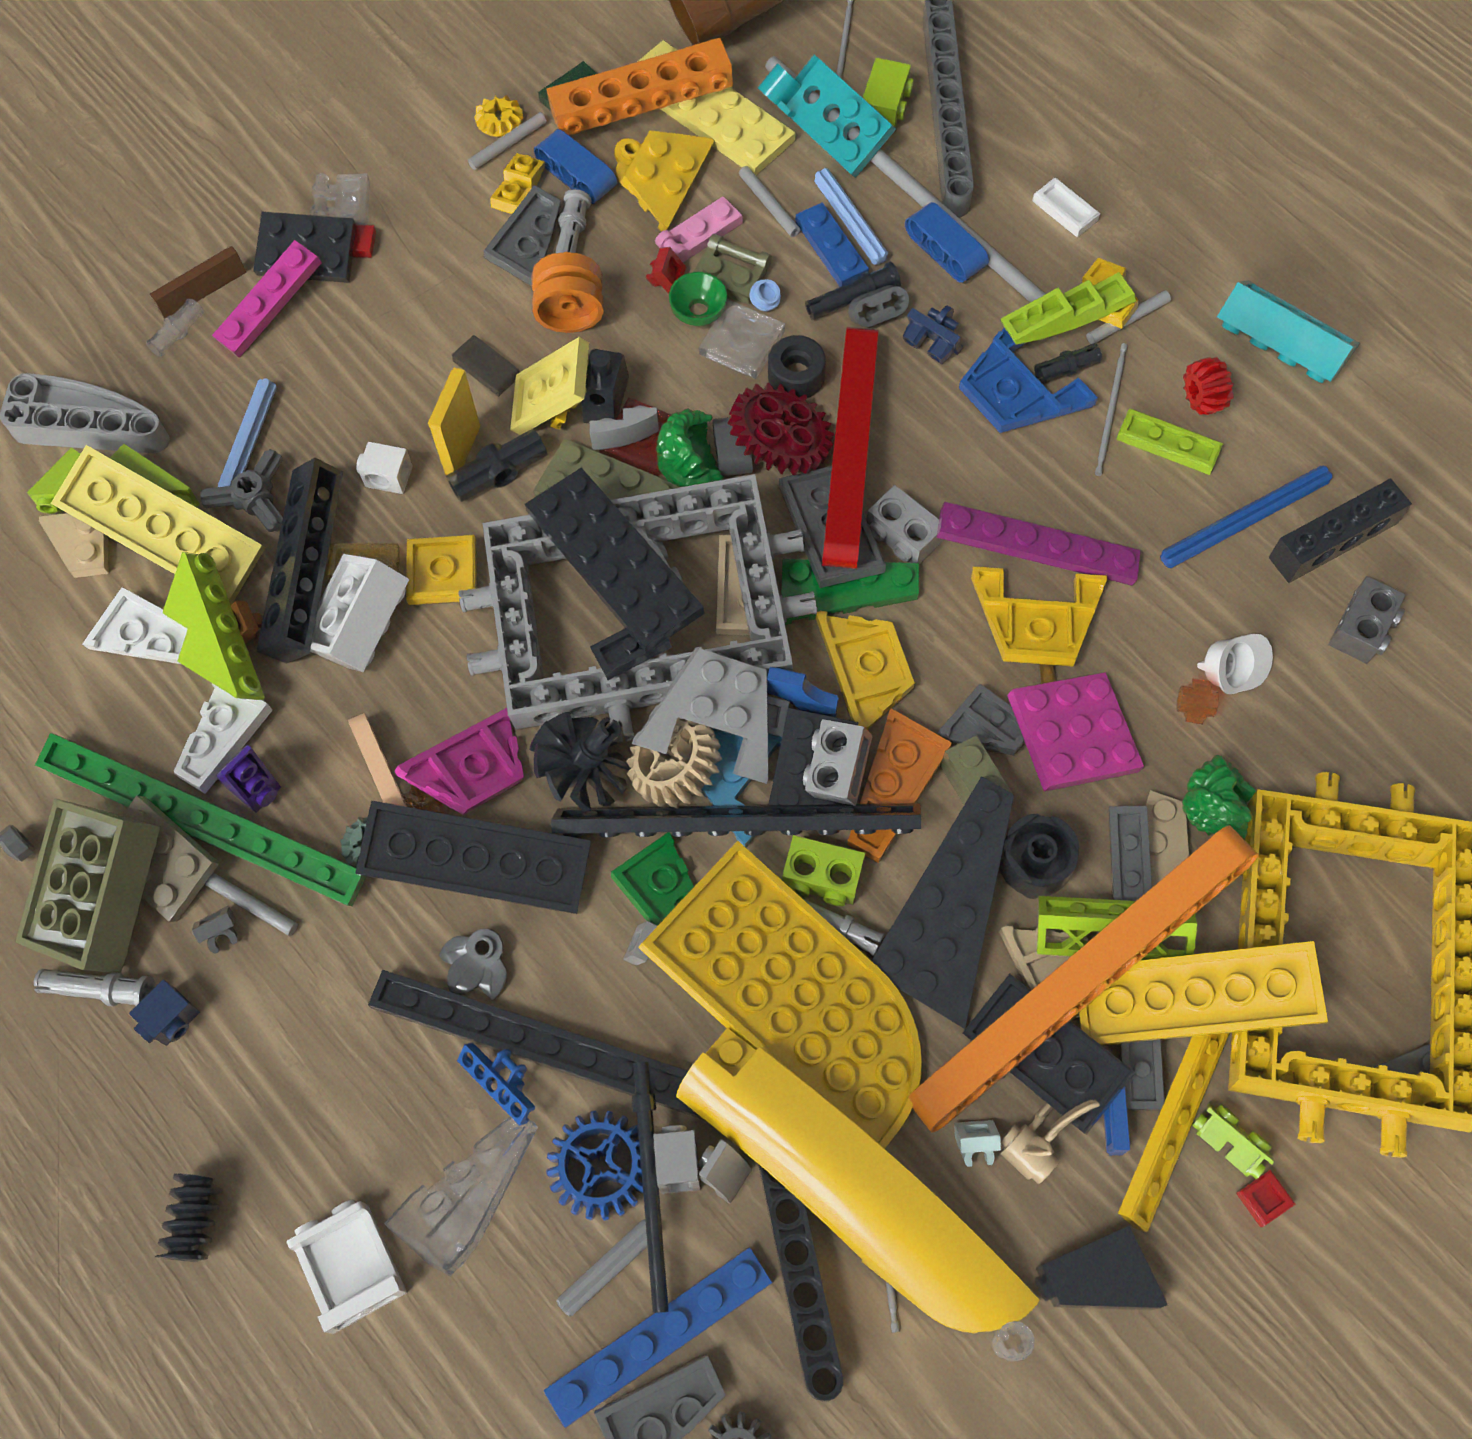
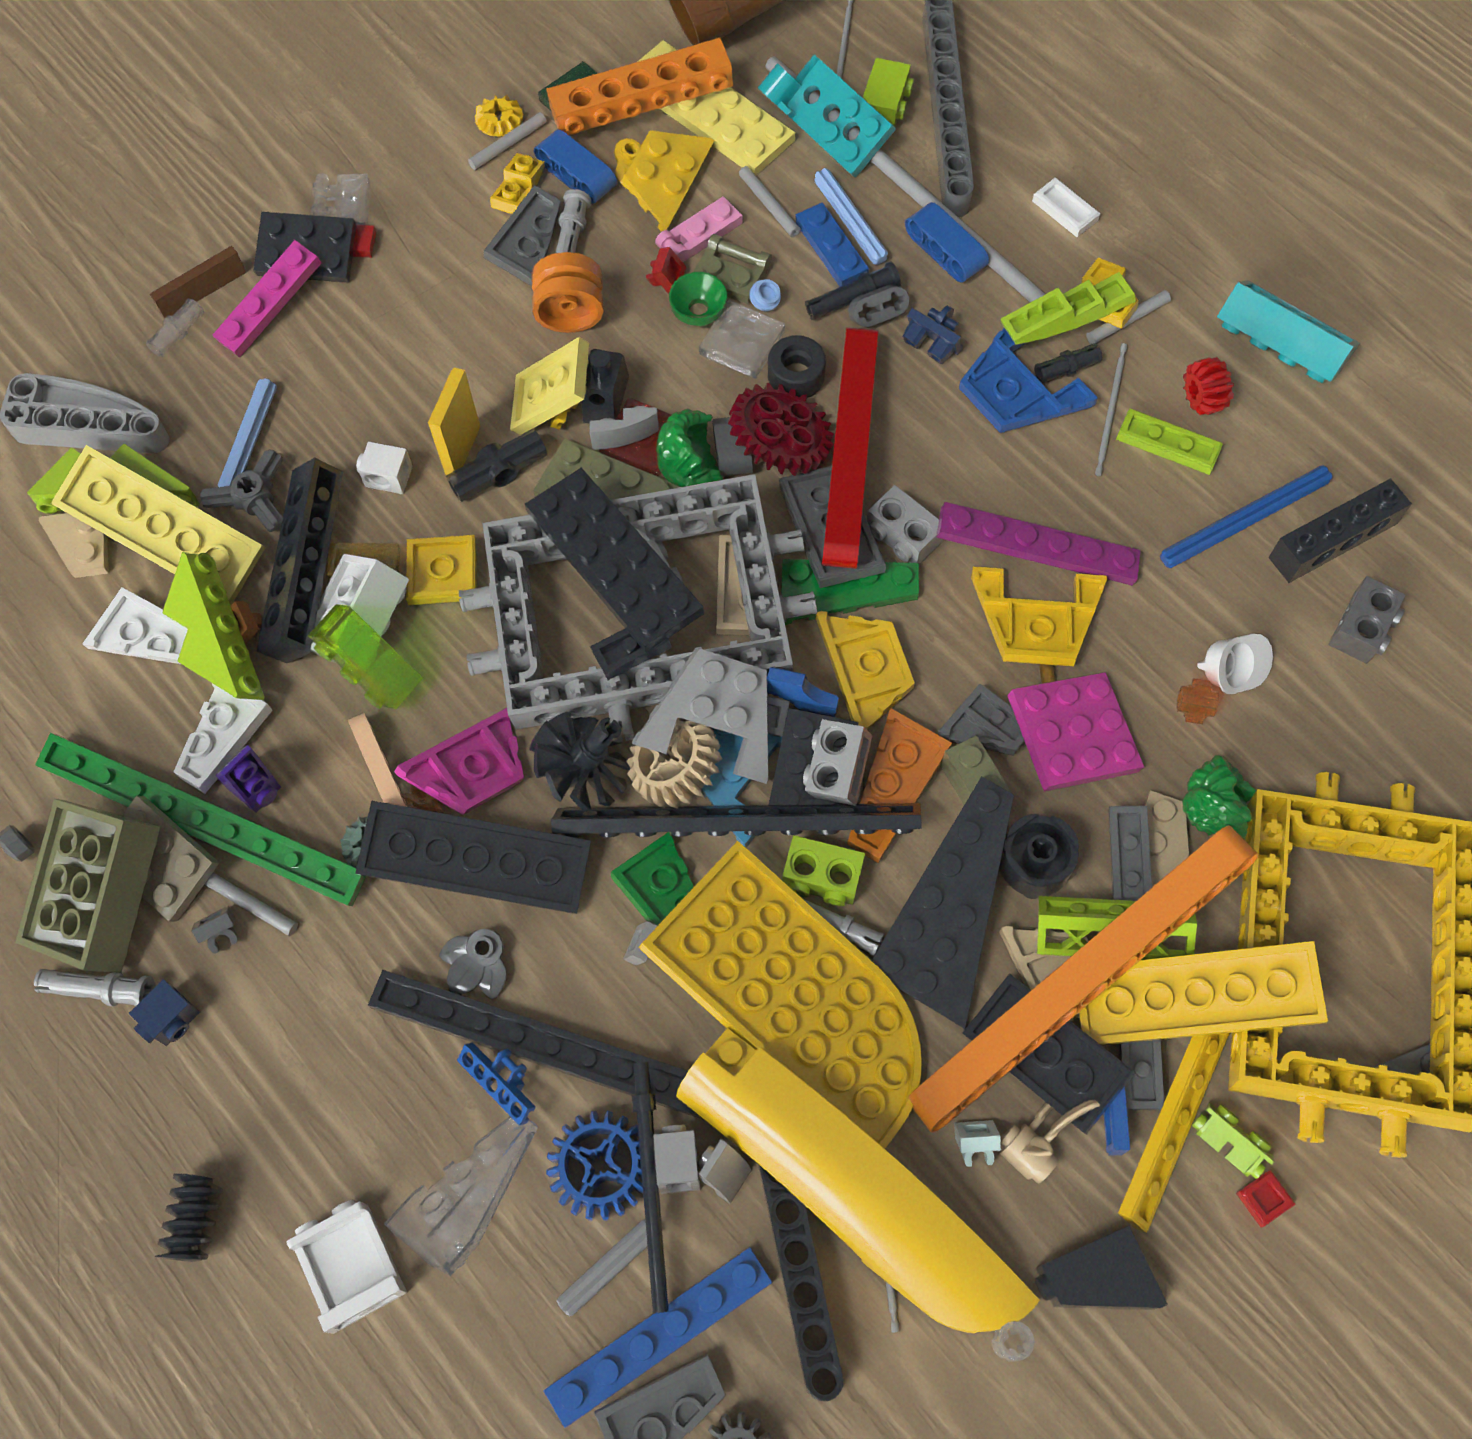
clear smoke tile [451,335,520,397] -> none
none -> clear neon green brick [308,604,423,710]

